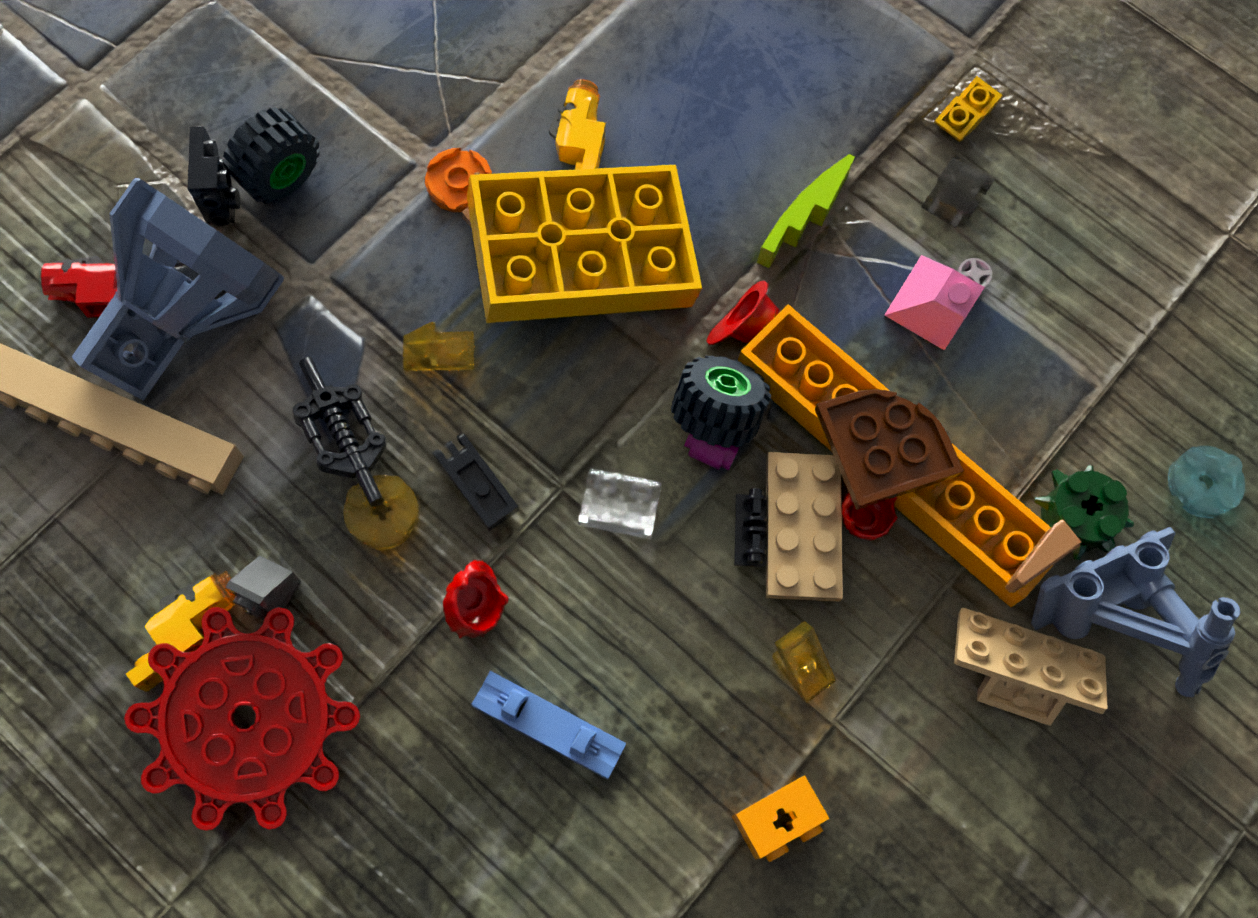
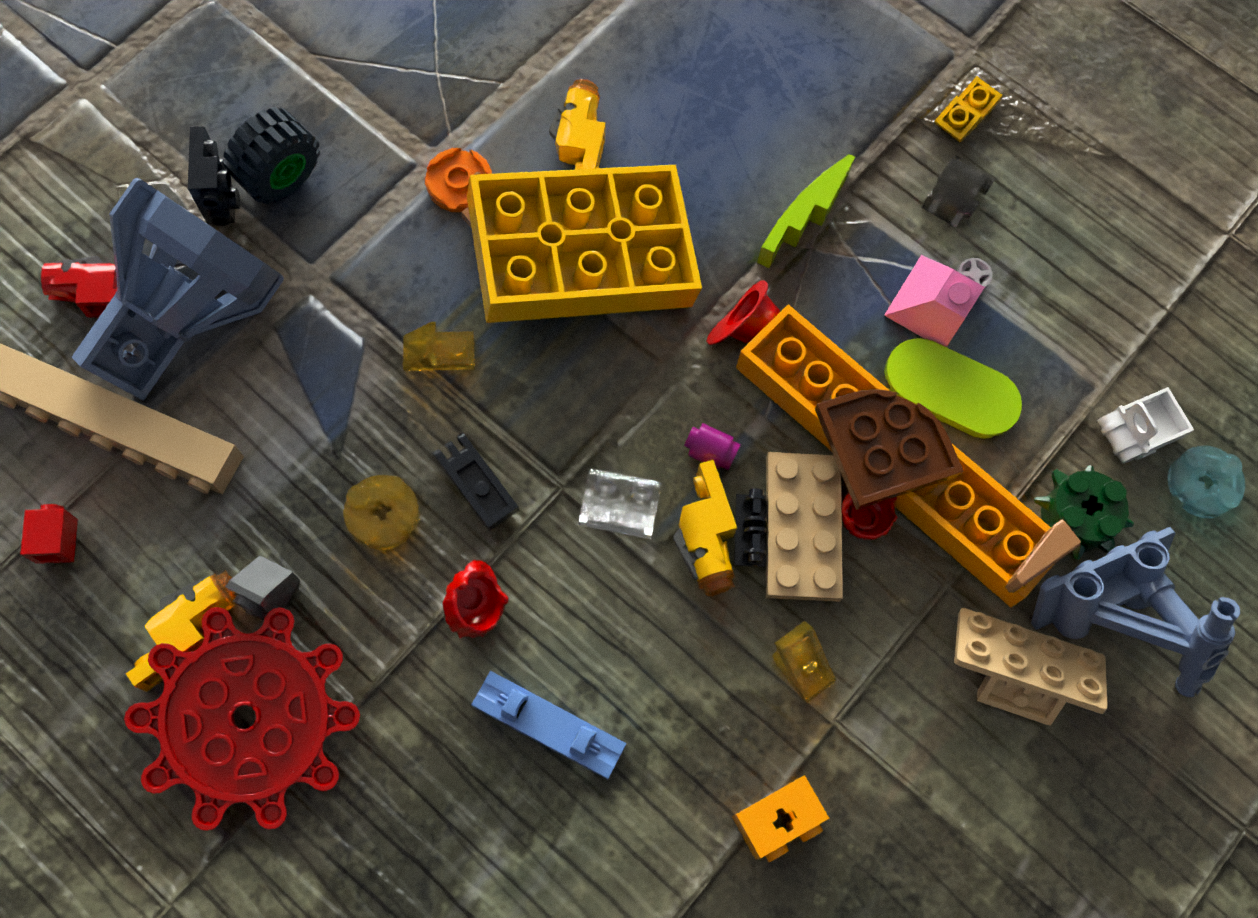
black bar [293,357,386,507] -> none
black wheel [671,355,771,448] -> none
none -> red brick [20,504,78,564]
none -> yellow plate [673,460,737,596]
none -> lime tile [884,338,1022,439]
none -> white piece [1097,387,1194,464]

